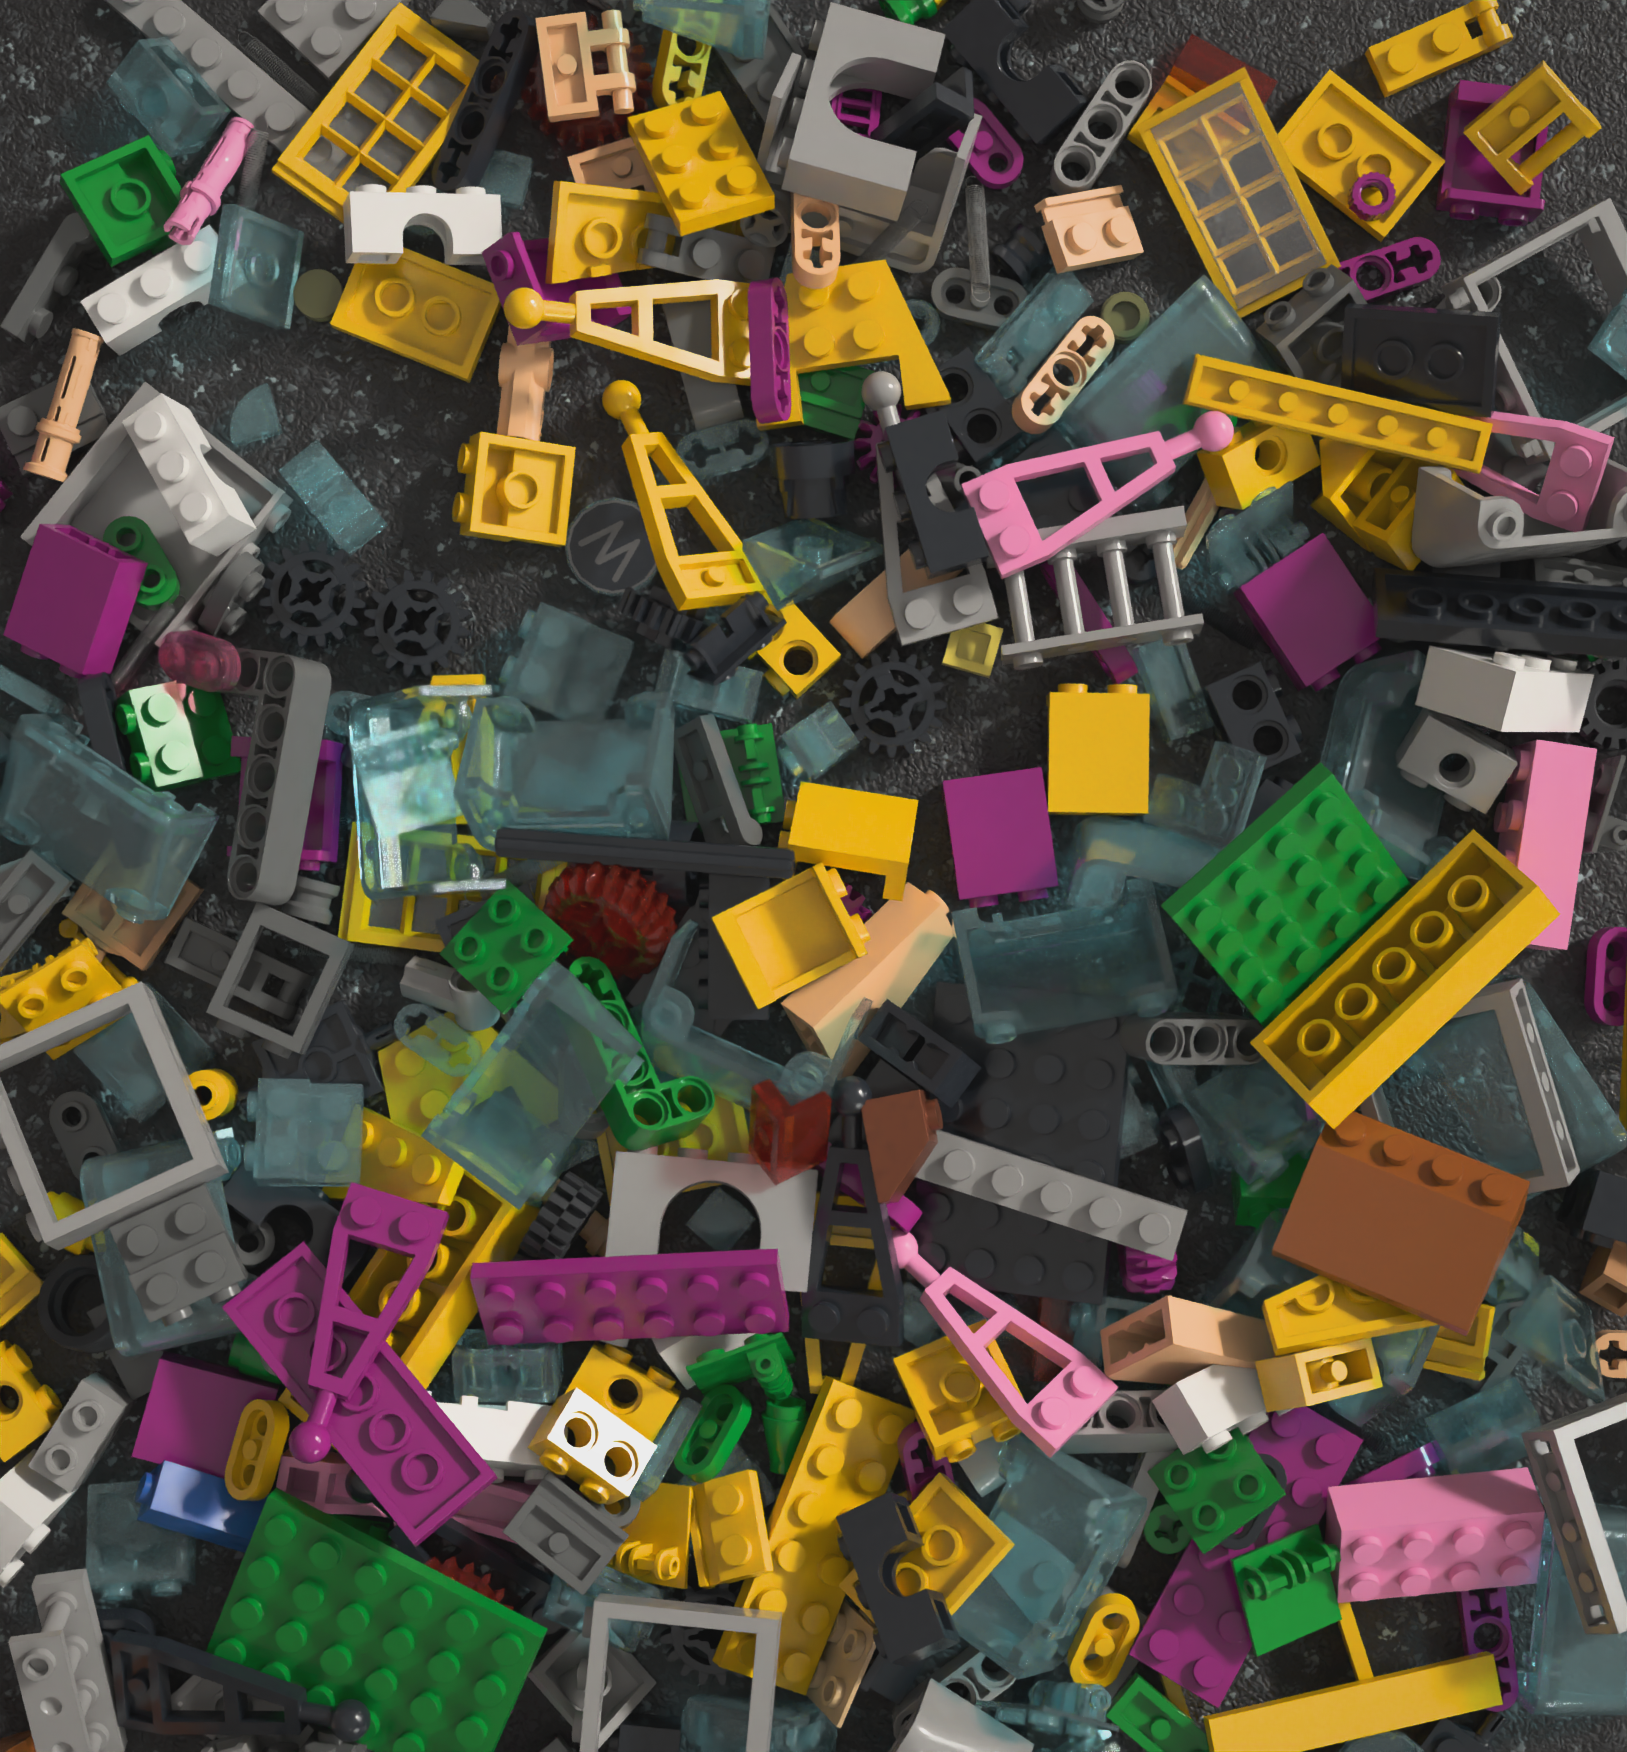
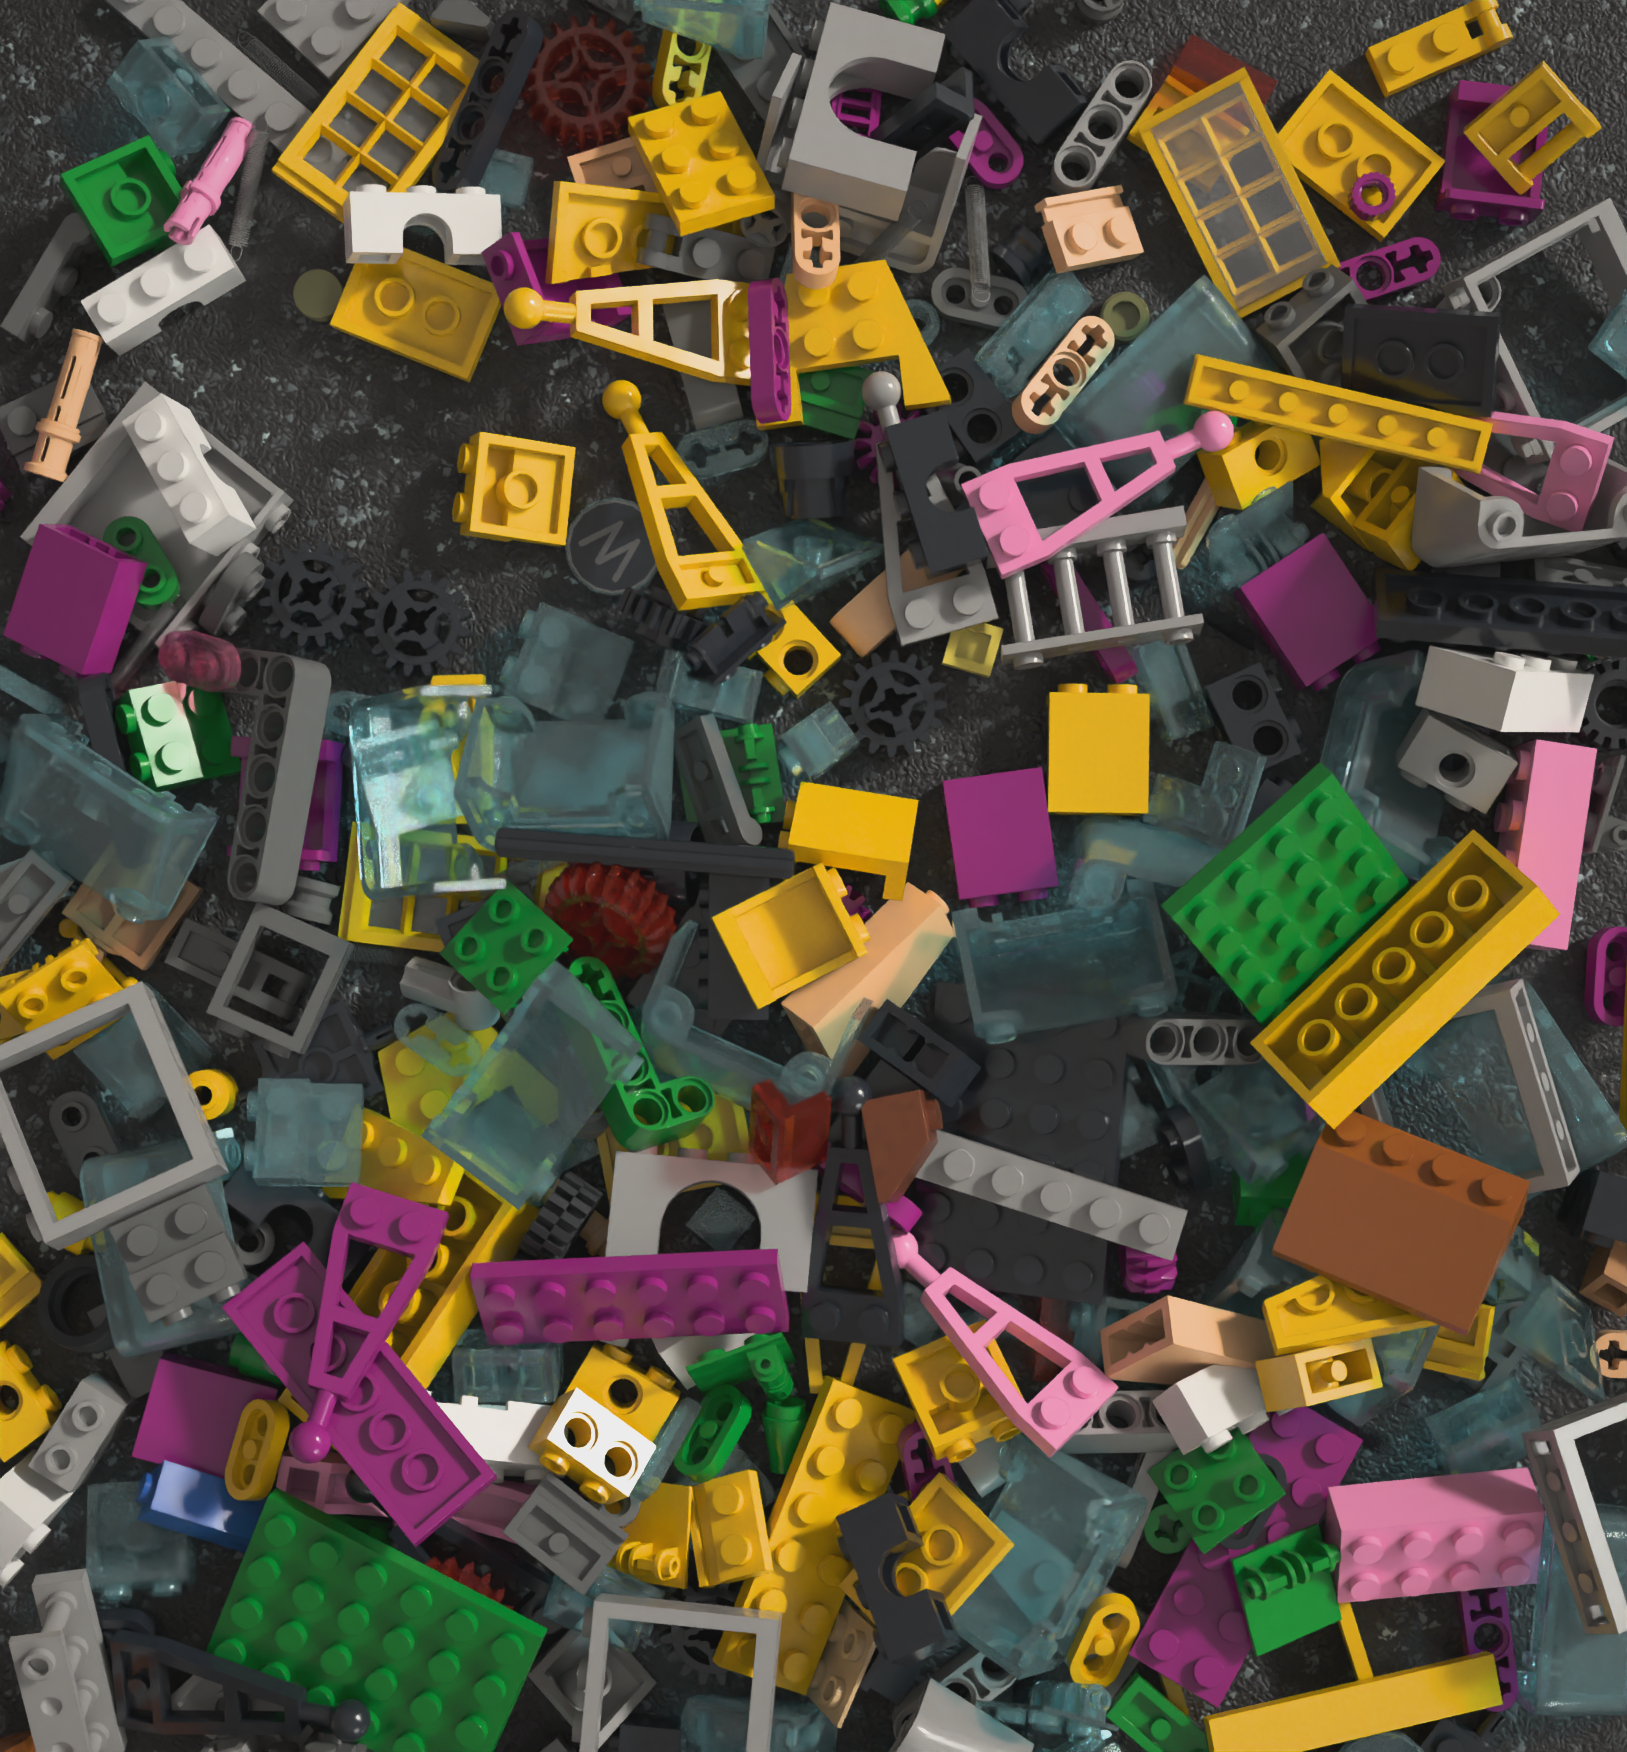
clear light blue tile [208,204,304,329] -> none
clear light blue tile [230,383,283,446] -> none
clear light blue brick [278,439,388,556] -> none
light nougat piece [497,323,554,441] -> none
light nougat plate [535,10,636,122] -> none
magenta plate [1344,1442,1441,1485] -> none

